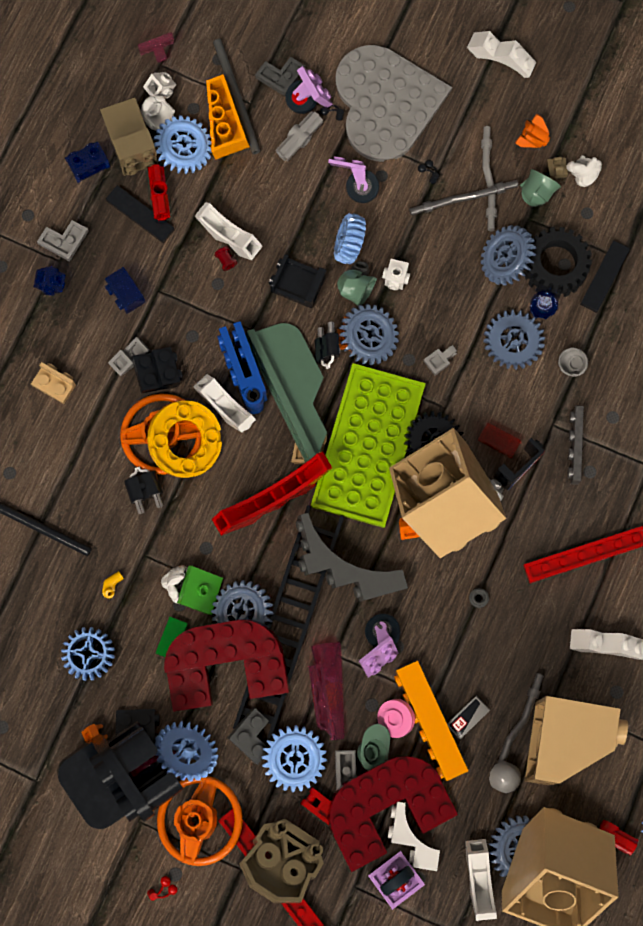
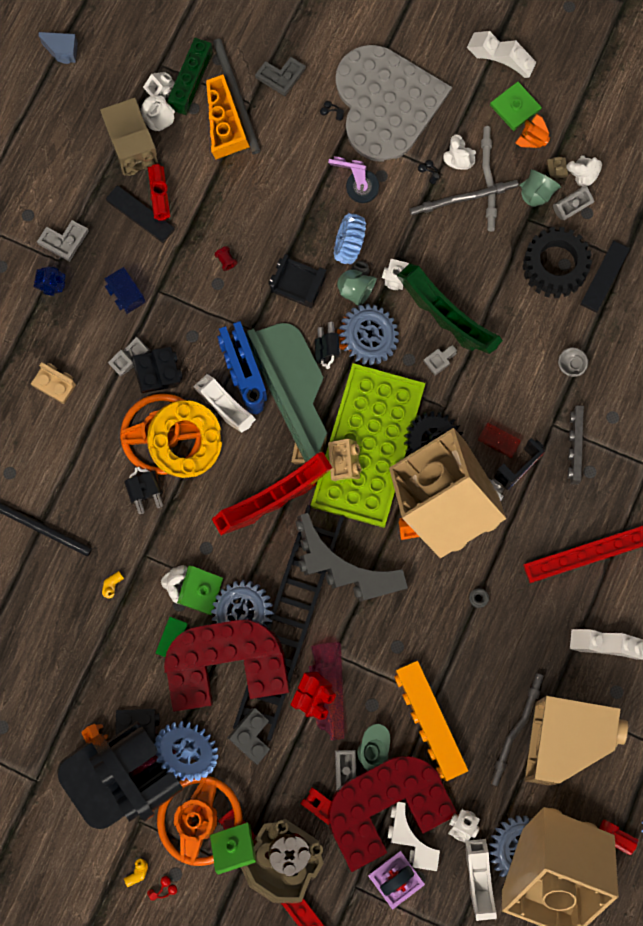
light blue gear [61,627,115,681] -> none
clear blue brick [65,141,110,183] -> none
clear pink tile [138,32,174,62] -> none
light blue gear [153,115,212,174] -> none
white arch [195,202,262,260] -> none
light blue gear [261,725,327,792] -> none
light grey piece [276,111,323,162] -> none
lavender plate [285,66,333,114] -> none
plate [359,614,401,678] -> none
bright pink piece [377,699,415,738] -> none
slope [447,695,490,739] -> none
sand blue gear [481,225,536,286] -> none
sand blue gear [483,309,545,370] -> none
light grey hair [489,761,521,793] -> none
clear blue hair [530,291,558,319] -> none
none -> sand blue slope [39,32,78,64]
none -> yellow arm [124,859,148,887]
none -> dark green brick [168,38,213,116]
none -> bright green plate [210,822,256,875]
none -> plate [269,833,311,876]
none -> red hips [290,672,336,720]
none -> tan bracket [328,439,361,481]
none -> dark green arch [397,263,503,354]
none -> white hair [443,134,476,169]
none -> white brick [448,809,480,843]
none -> bright green plate [490,82,542,131]
none -> light grey brick [553,186,595,220]

